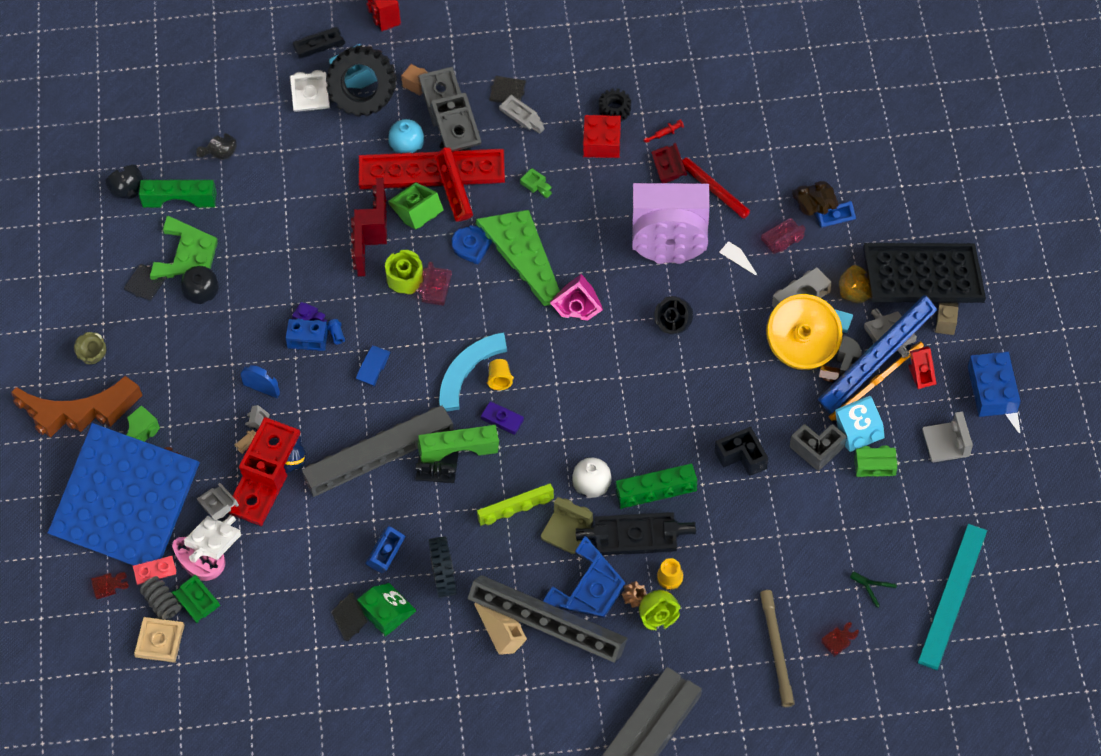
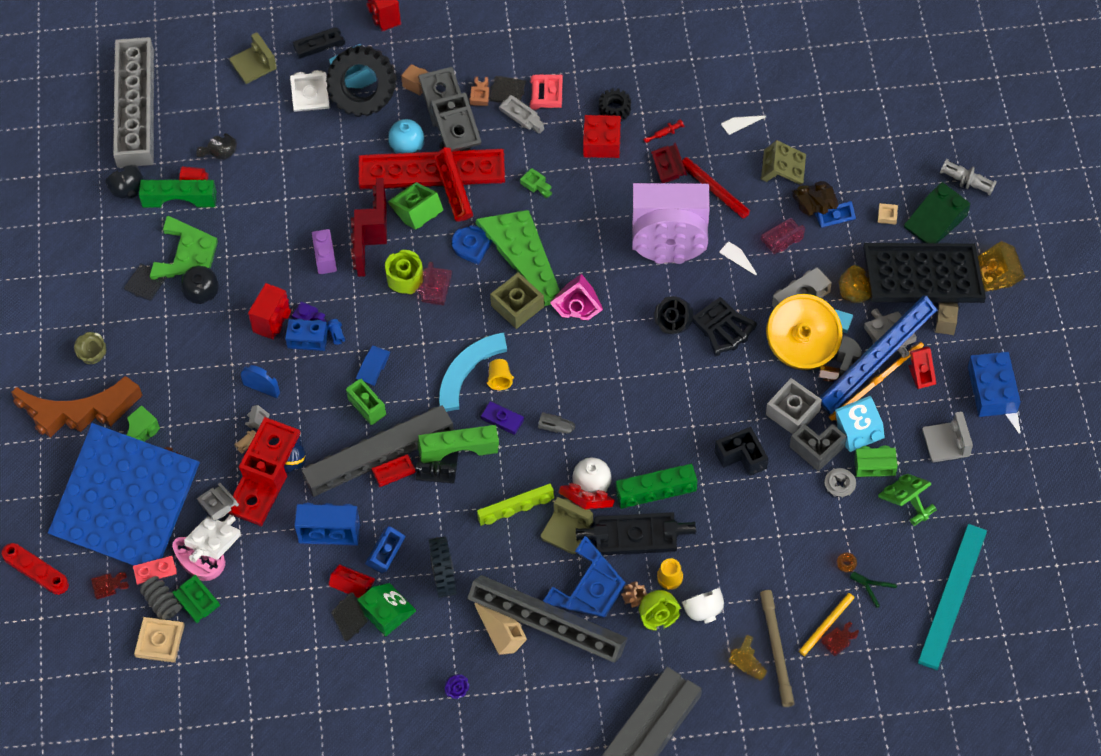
none -> red plate [2,543,69,595]
none -> light grey brick [113,37,154,168]
none -> red brick [180,166,208,180]
none -> olive bracket [229,33,277,84]
none -> red brick [248,283,291,340]
none -> blue brick [295,503,360,545]
none -> medium lavender brick [312,229,337,274]
none -> red slope [329,565,375,598]
none -> bright green brick [346,379,386,425]
none -> red plate [372,454,416,487]
none -> dark purple plate [445,674,469,699]
none -> nougat plate [470,77,490,106]
none -> olive brick [490,272,544,329]
none -> coral plate [530,75,562,110]
none -> dark grey hinge [538,412,576,434]
none -> red plate [559,483,615,509]
none -> white cylinder [682,588,724,624]
none -> black plate [692,297,757,356]
none -> white sticker [721,116,766,135]
none -> clear yellow piece [729,635,768,681]
none -> olive bracket [761,140,806,185]
none -> light grey brick [766,378,822,434]
none -> yellow bar [799,593,854,656]
none -> light grey gear [824,468,856,498]
none -> clear orange plate [837,553,857,572]
none -> tan plate [878,203,898,224]
none -> bright green plate [878,474,937,526]
none -> dark green slope [904,182,971,243]
none -> light grey piece [940,159,997,196]
none -> clear yellow slope [978,241,1025,292]

